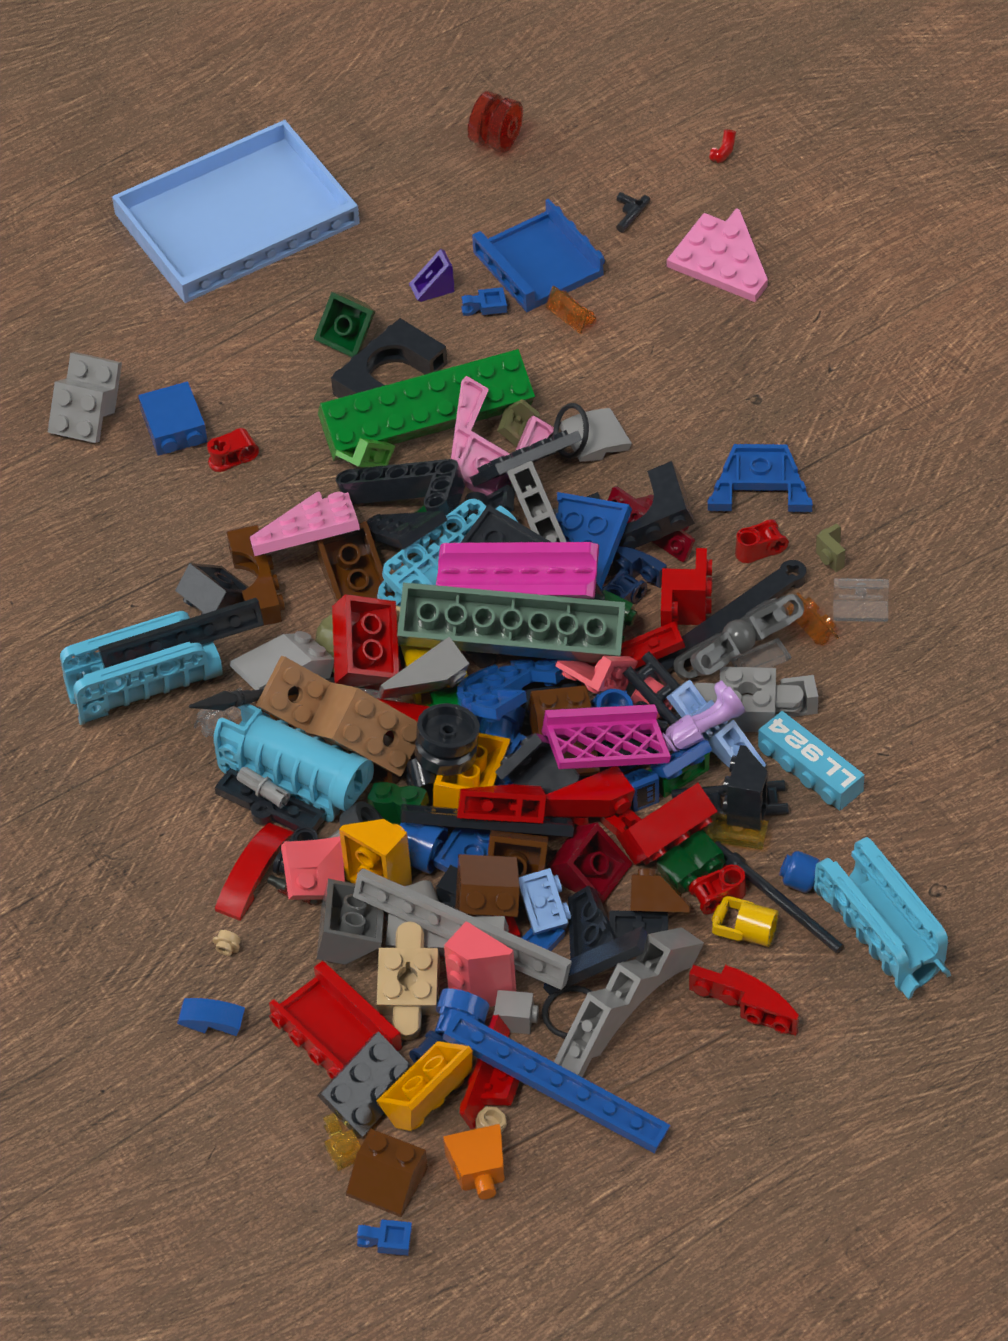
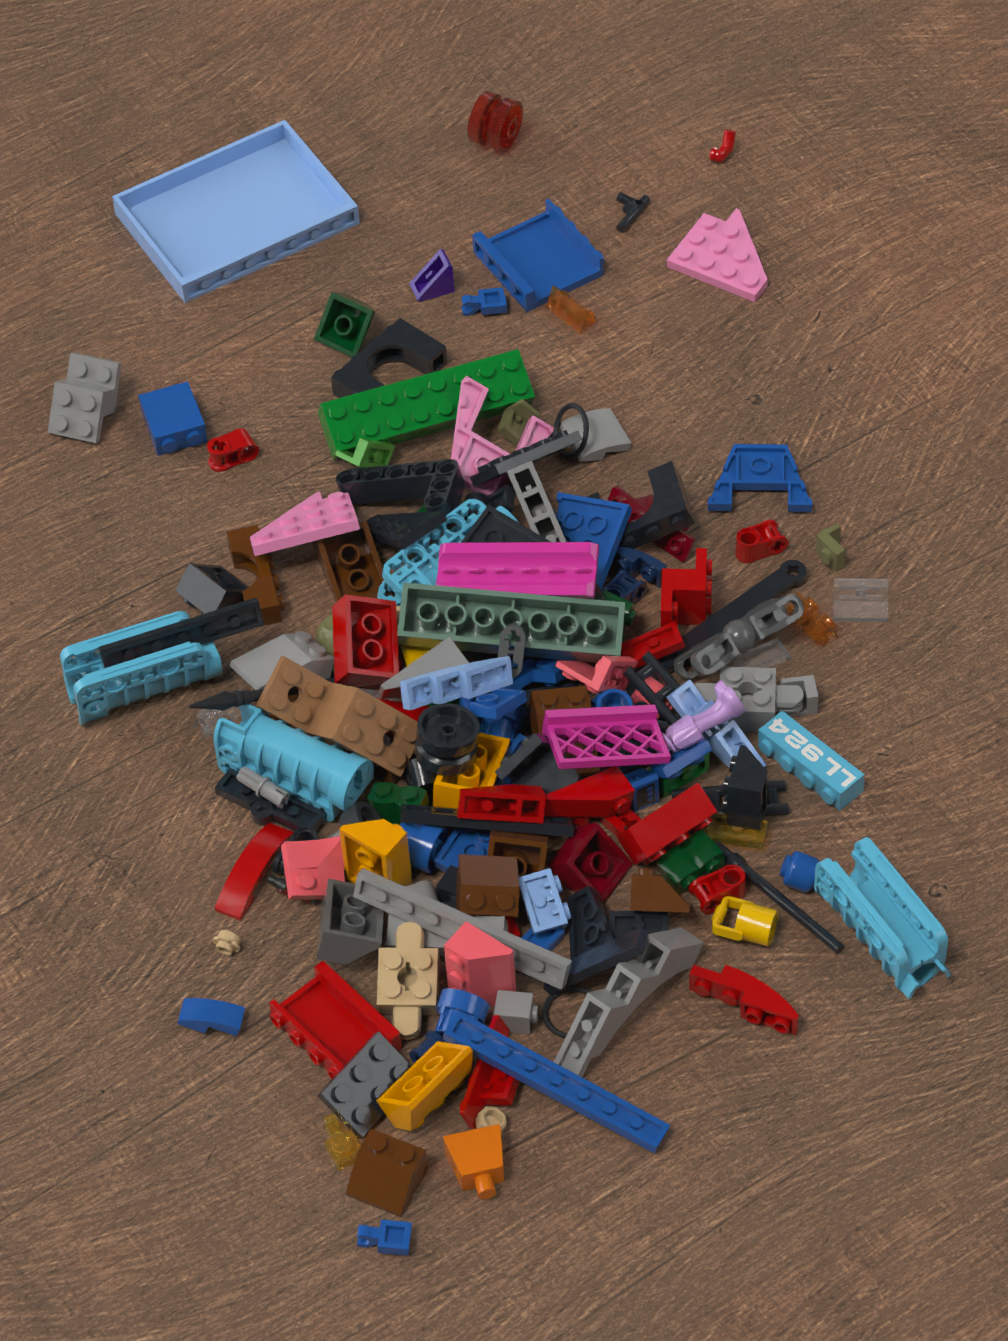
none -> light blue slope [400,656,513,710]
none -> dark grey beam [498,624,526,678]

